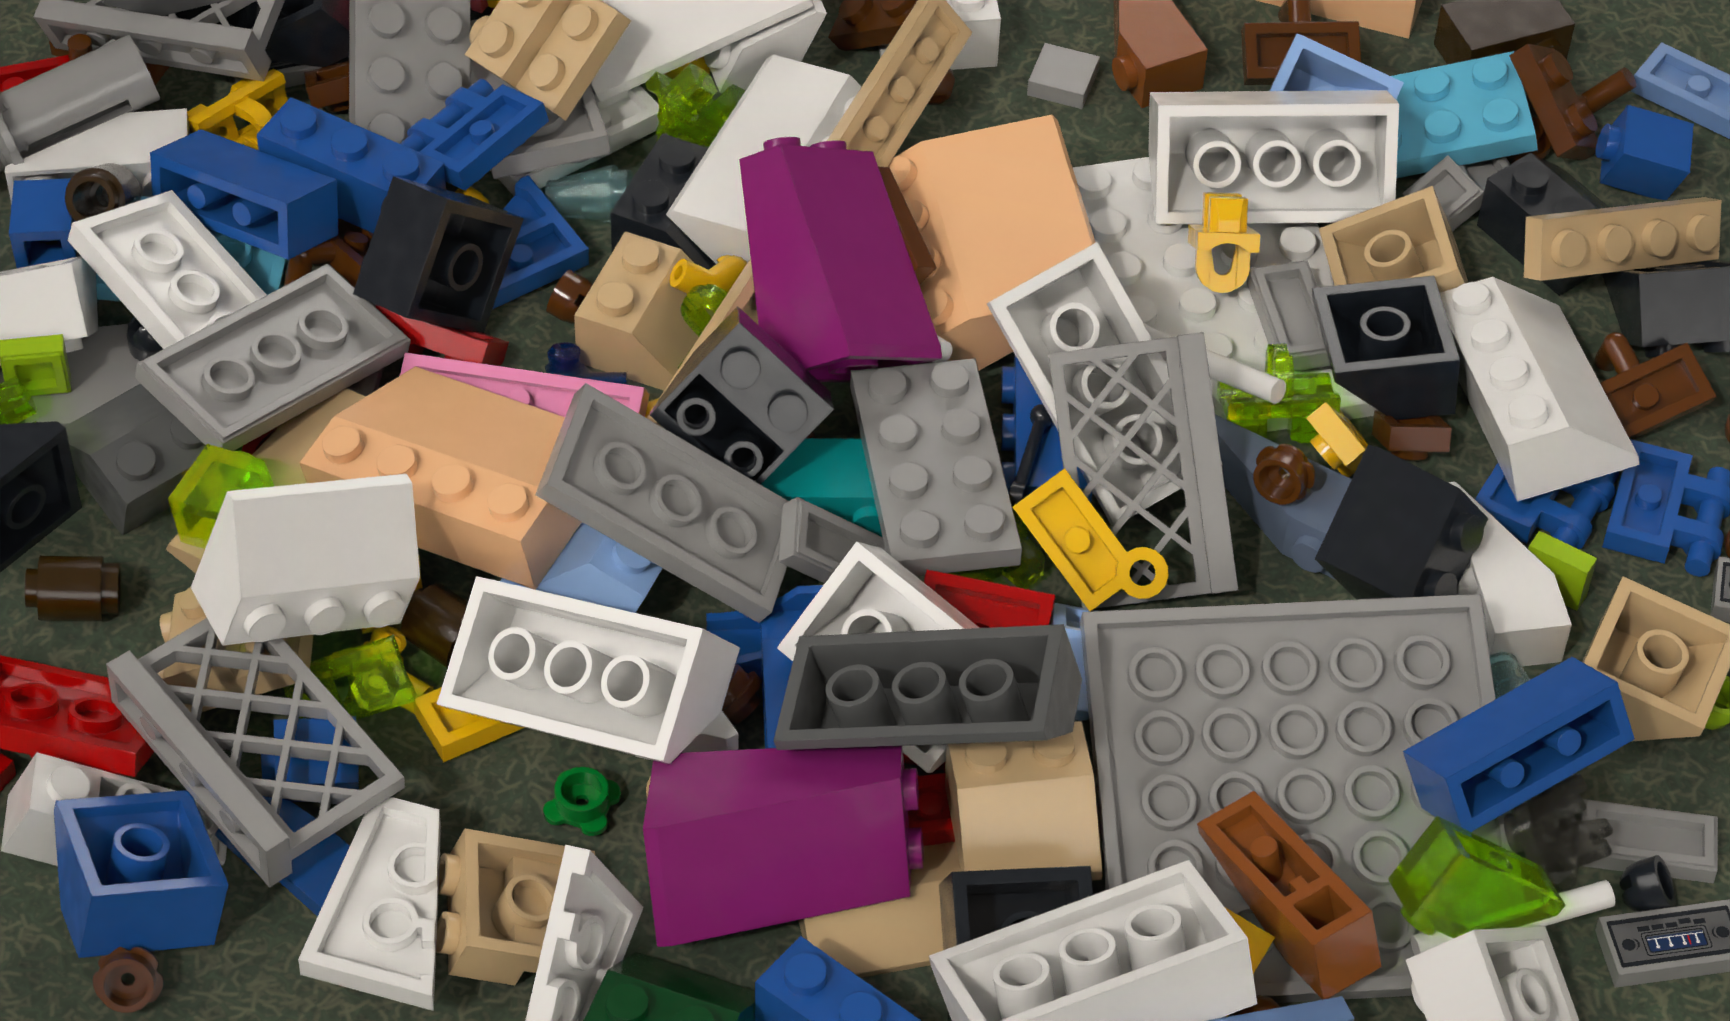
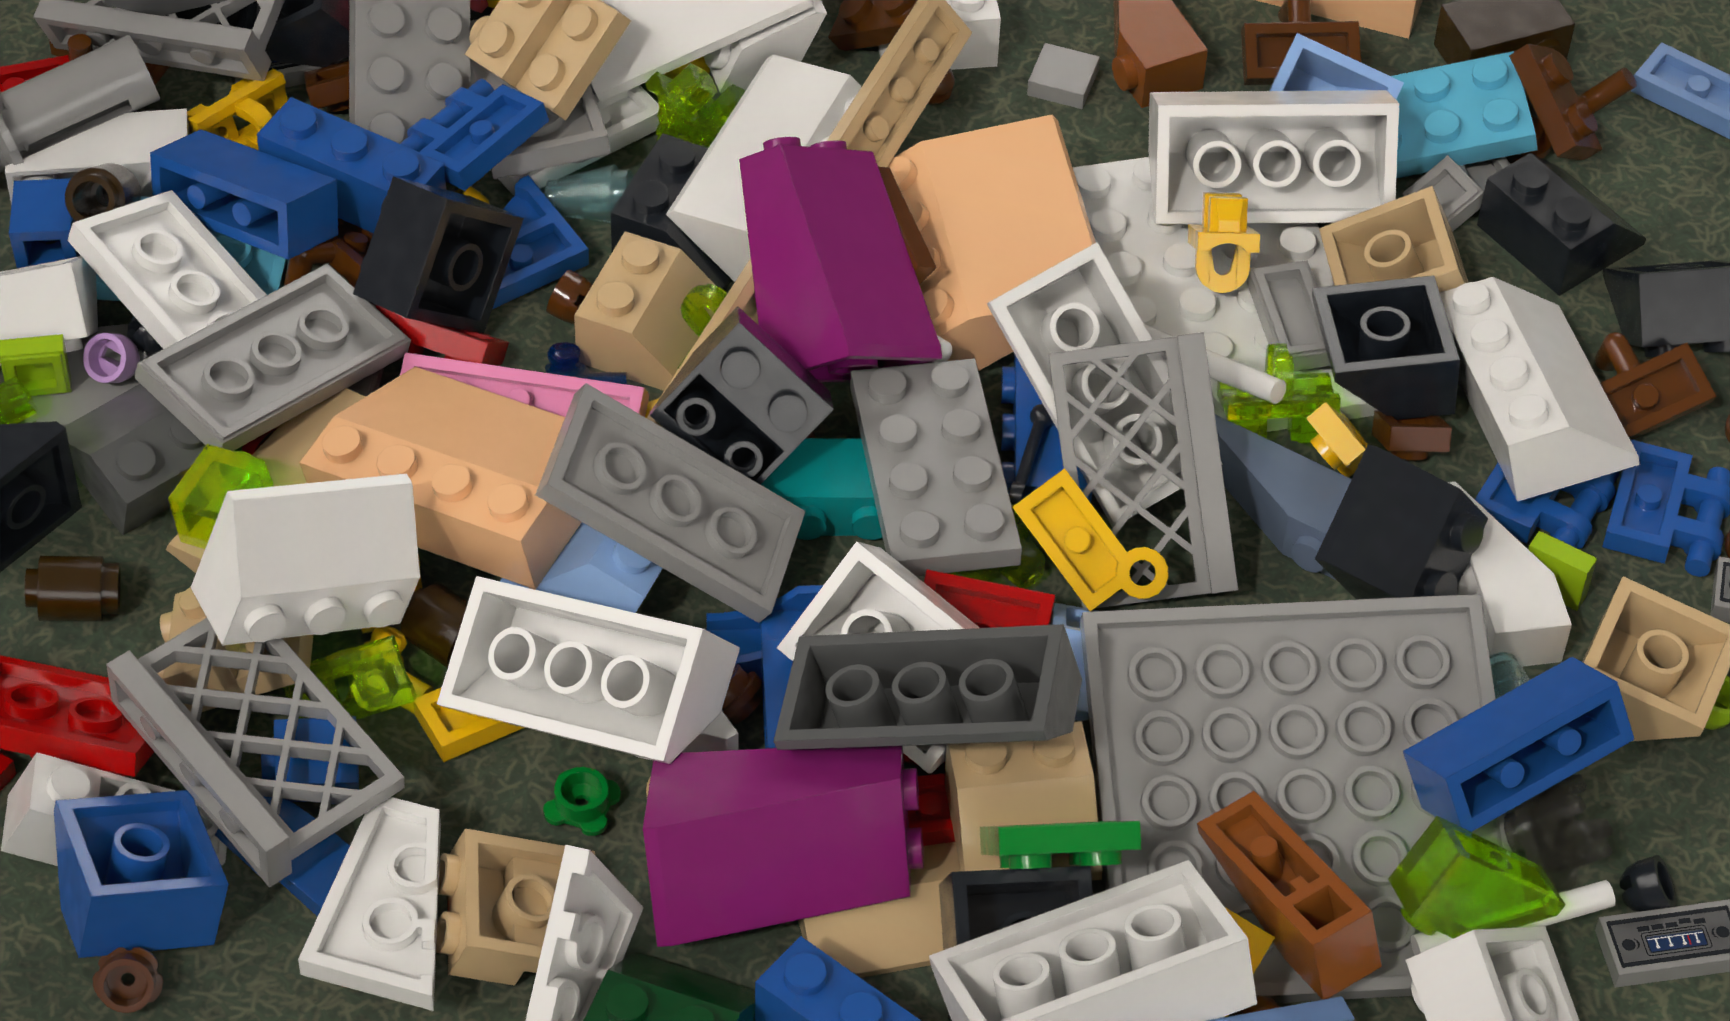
yellow arm [669,255,747,306] -> none
light grey tile [778,497,886,583] -> none
reddish brown plate [1253,443,1316,505] -> none
tan plate [1524,197,1722,281] -> none
light grey tile [1578,799,1718,883] -> none
blue brick [1595,105,1694,200] -> none
none -> lavender hinge [83,333,140,383]
none -> green plate [980,821,1141,869]

